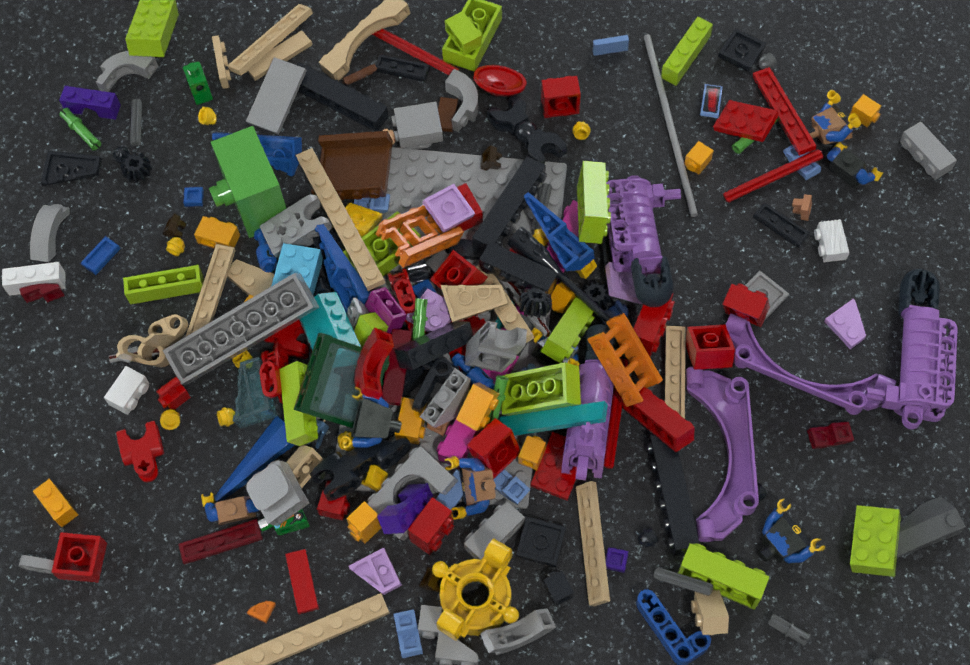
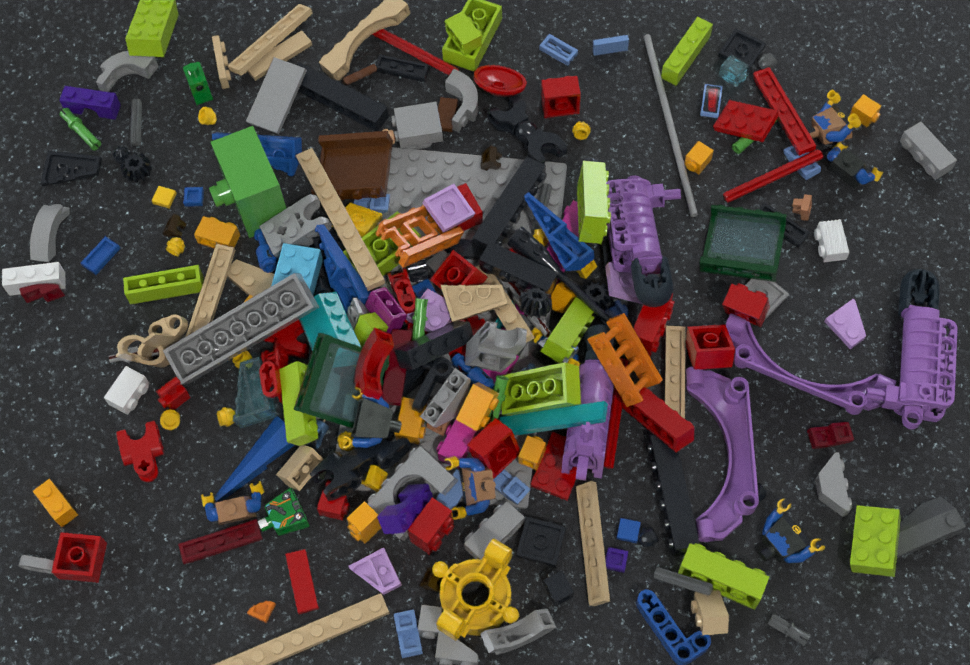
light grey brick [246,460,309,526] -> none
none -> yellow tile [152,186,177,209]
none -> medium blue tile [539,34,578,66]
none -> blue tile [617,518,641,543]
none -> panel [700,205,787,282]
none -> clear light blue brick [719,55,748,87]
none -> light grey slope [815,452,852,517]

